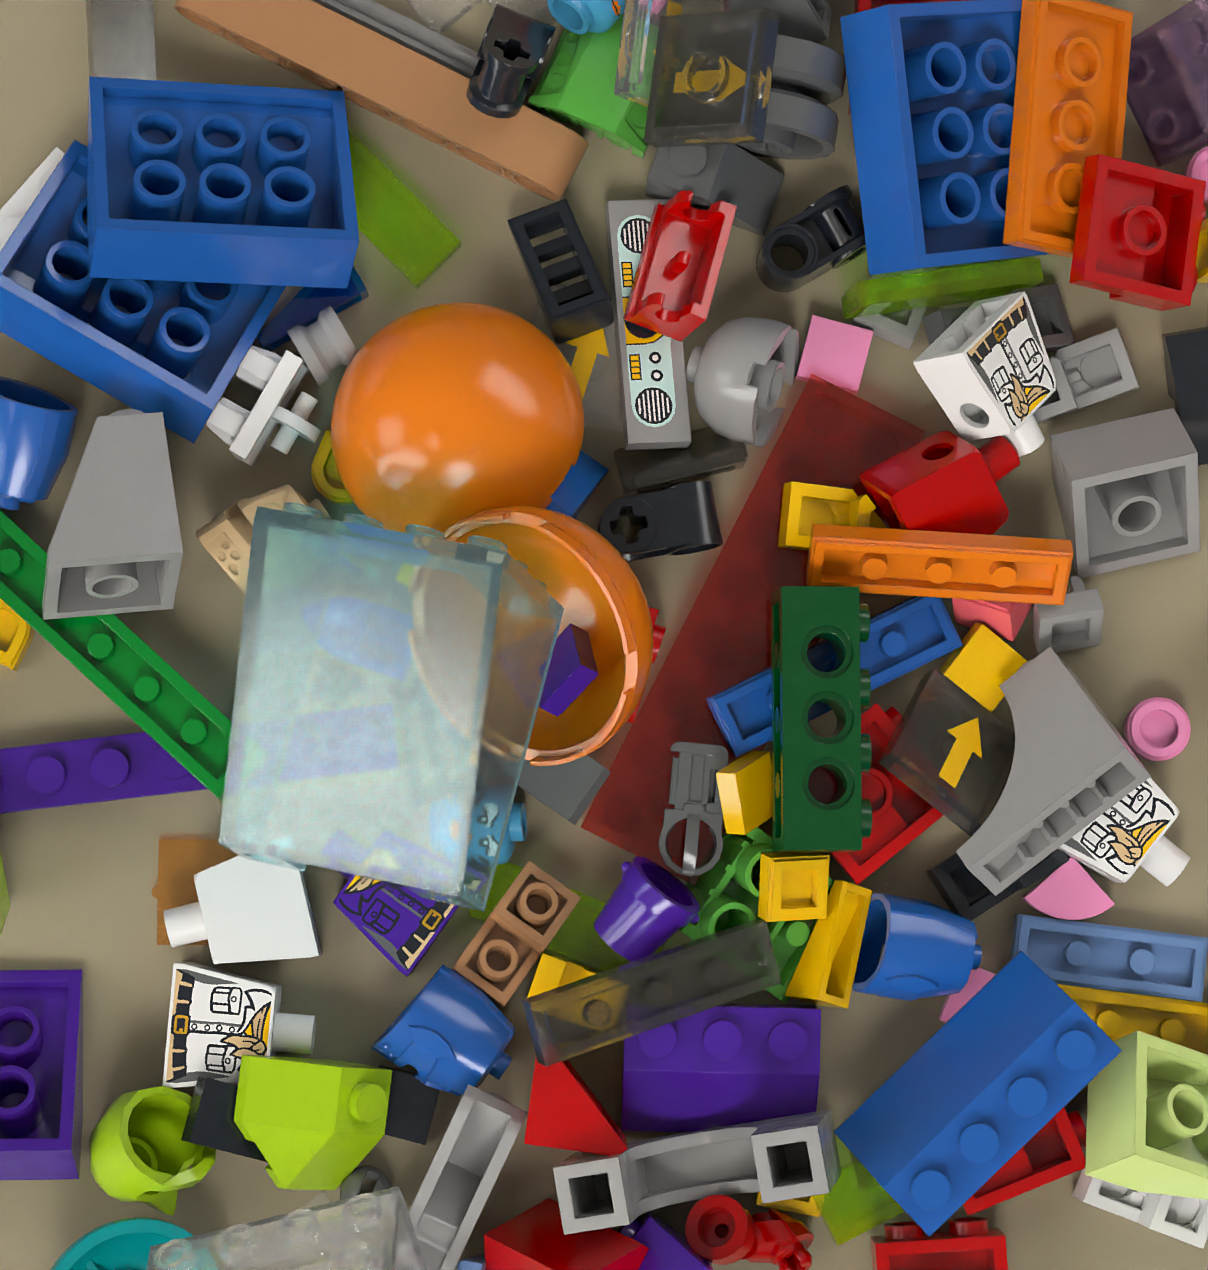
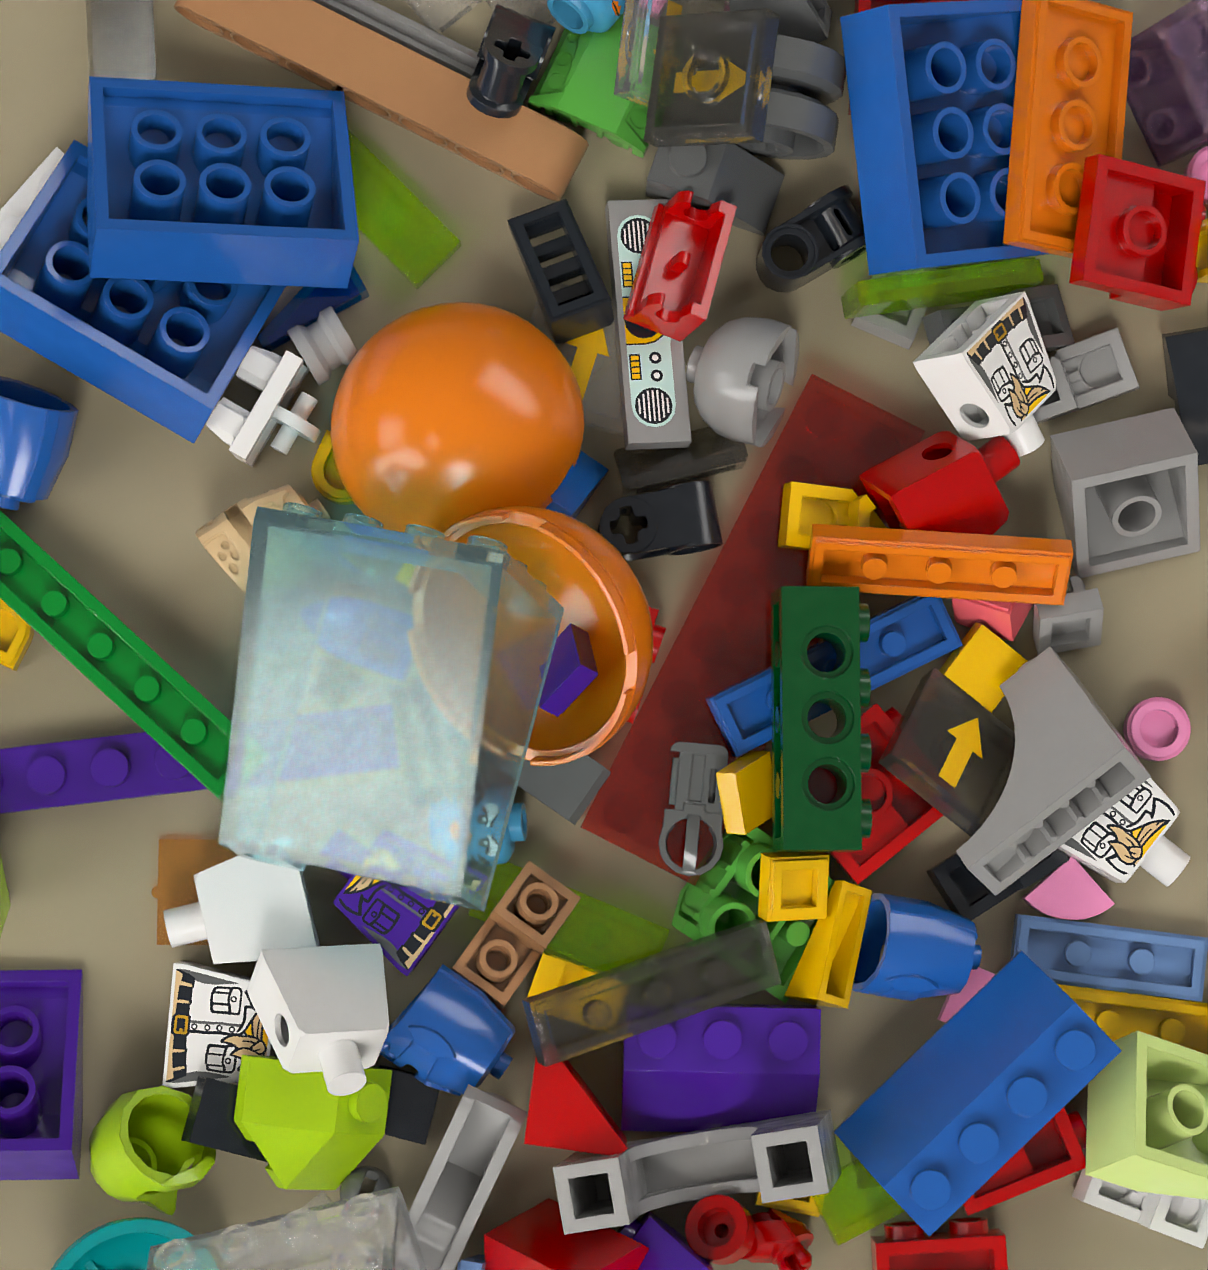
light grey slope [42,409,183,620] -> none
dark purple piece [594,856,700,964] -> none
bright pink tile [795,315,874,395] -> none
none -> white torso [247,943,389,1096]

